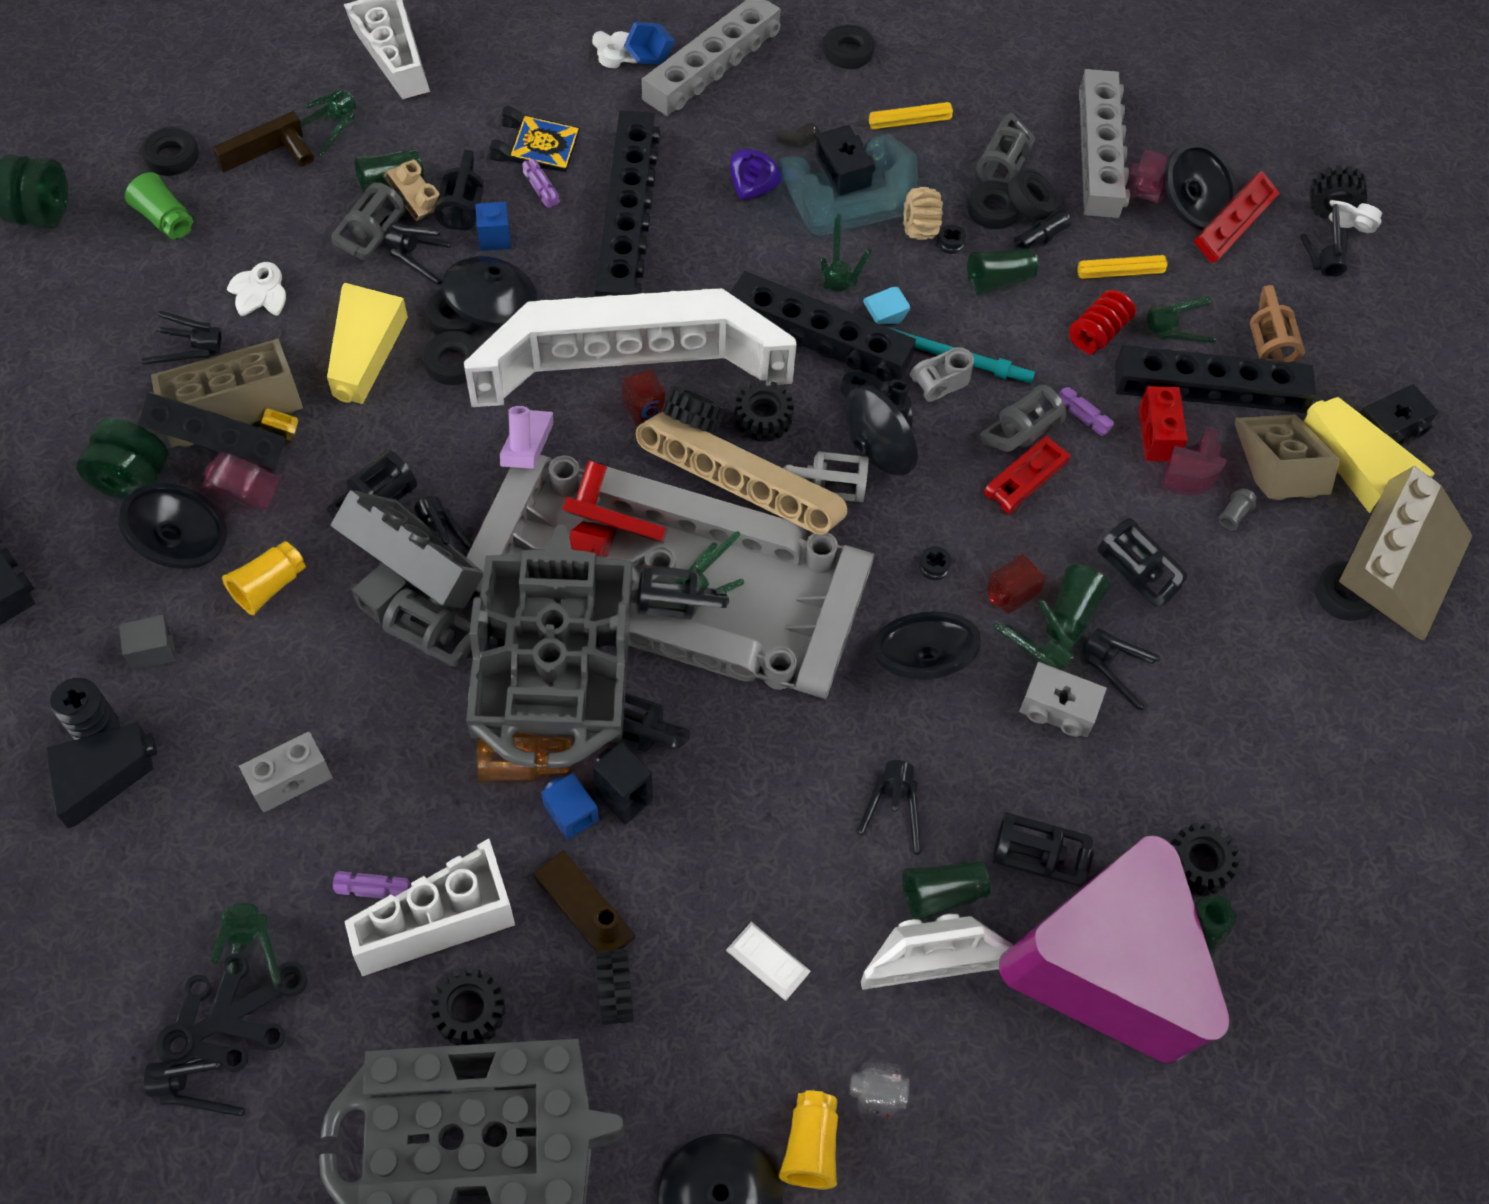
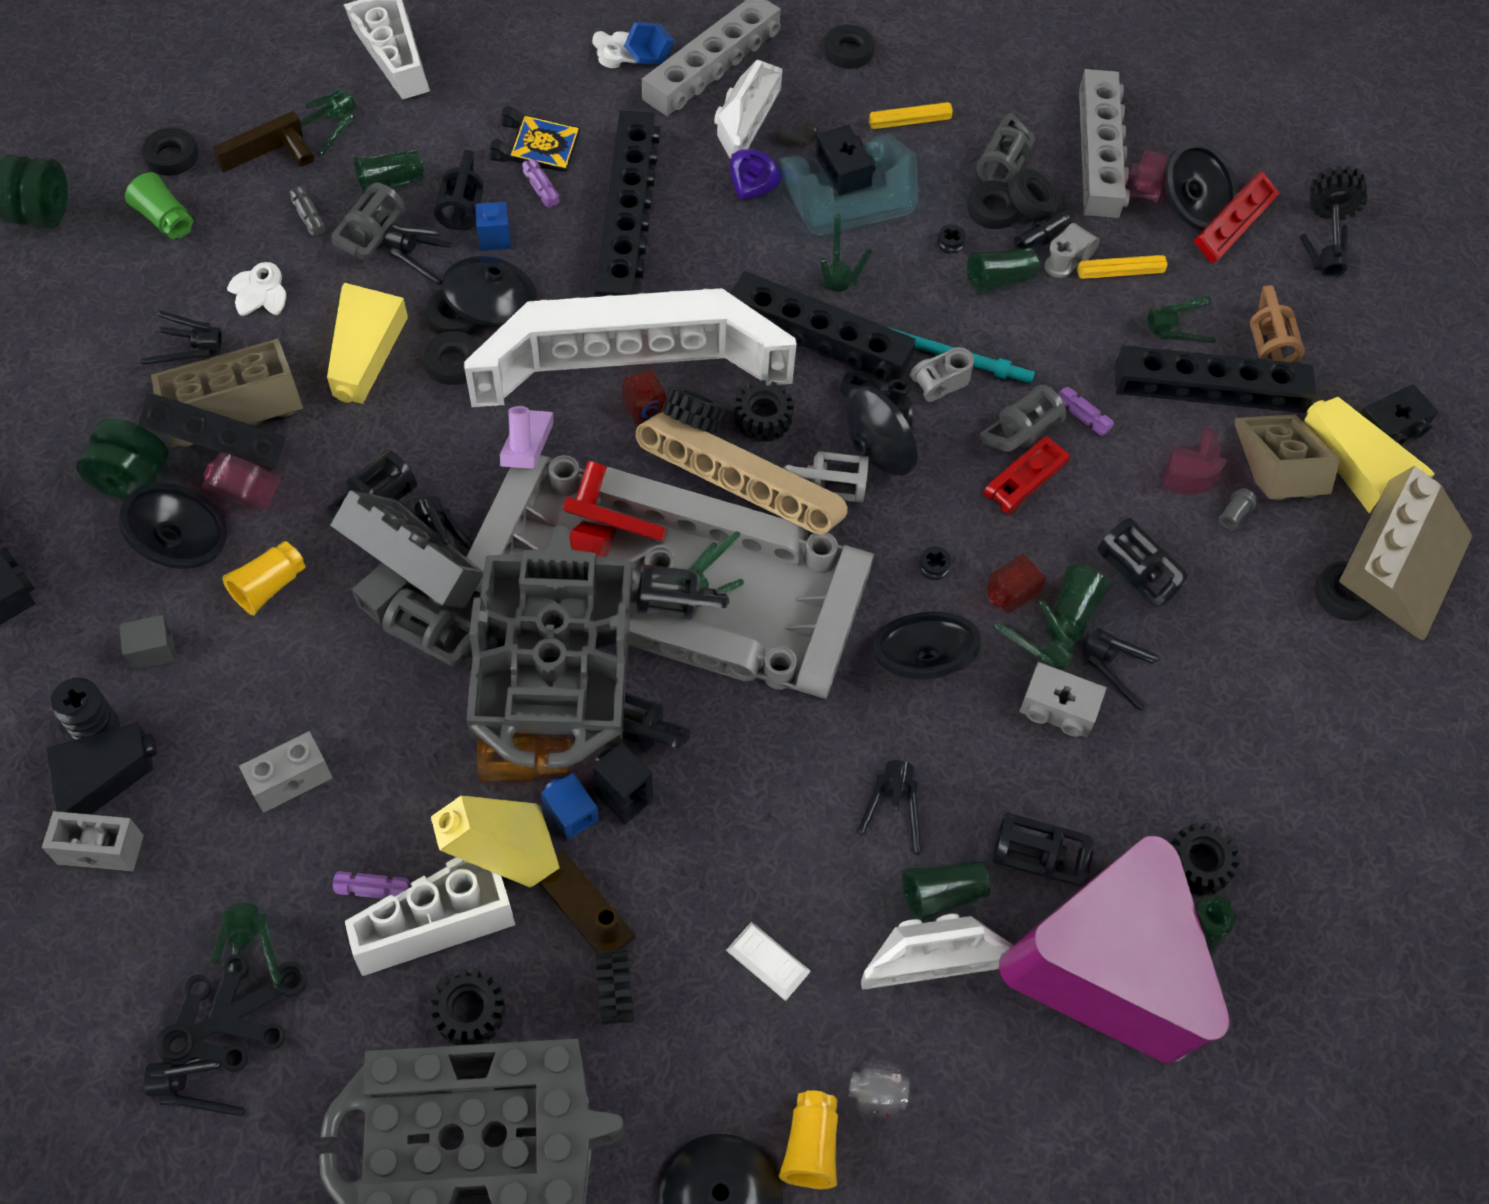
yellow slope [260,408,299,441] -> none
tan hips [384,159,439,221] -> none
medium azure slope [863,287,910,324] -> none
tan gear [902,187,943,240] -> none
red piece [1069,290,1136,355] -> none
red brick [1138,386,1188,462] -> none
white plate [1328,200,1382,233] -> none
none -> light grey brick [42,811,144,871]
none -> dark grey axle [289,186,326,237]
none -> light yellow slope [431,796,560,888]
none -> white wedge [714,60,782,159]
none -> light grey piece [1045,223,1100,278]

